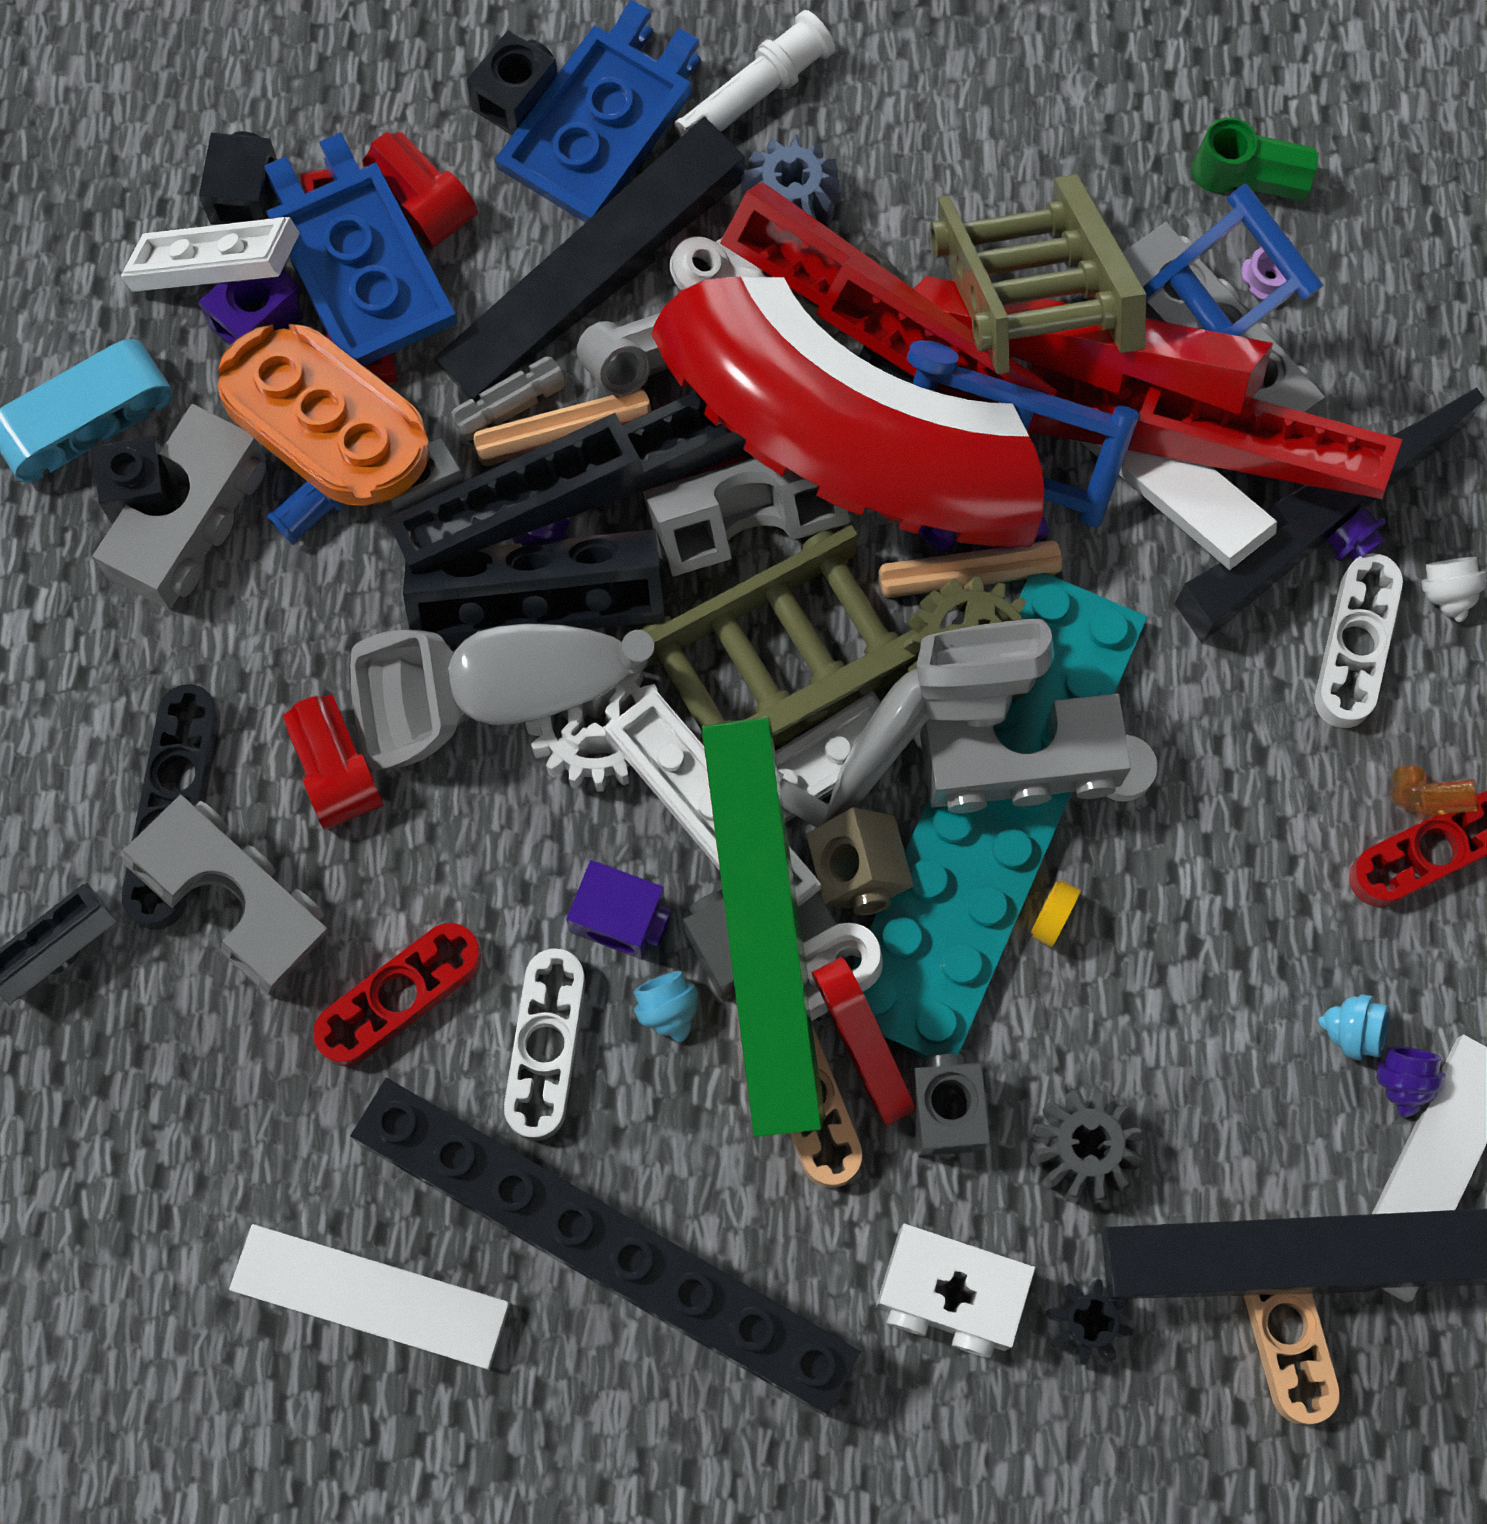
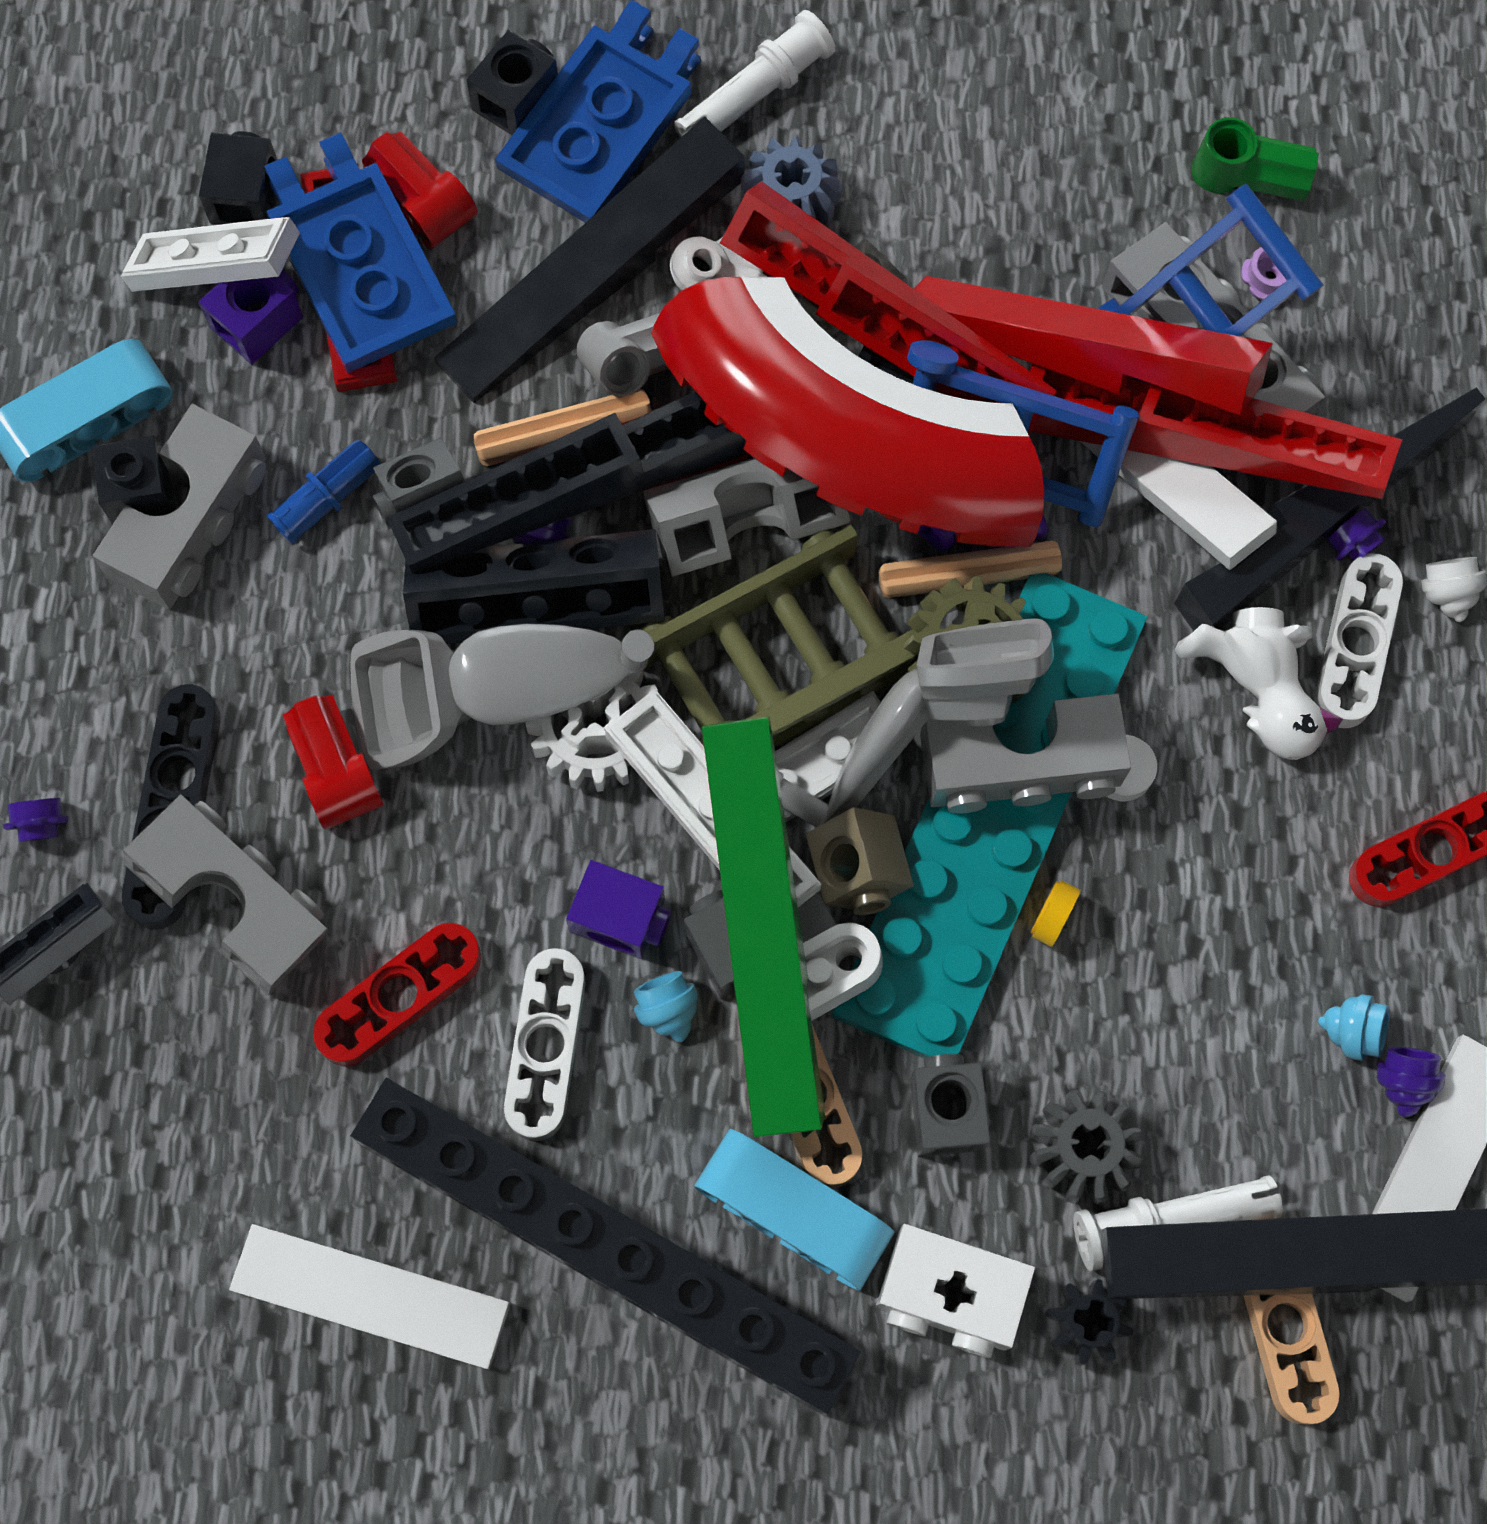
orange tile [217,324,429,505] -> none
light grey axle [451,357,565,440] -> none
red beam [811,957,916,1127] -> none
olive fence [930,174,1146,374] -> none
clear orange arm [1389,765,1478,816] -> none
none -> dark purple plate [3,798,69,842]
none -> medium azure beam [694,1129,895,1291]
none -> white pin [1073,1175,1283,1272]
none -> white animal [1175,607,1343,760]

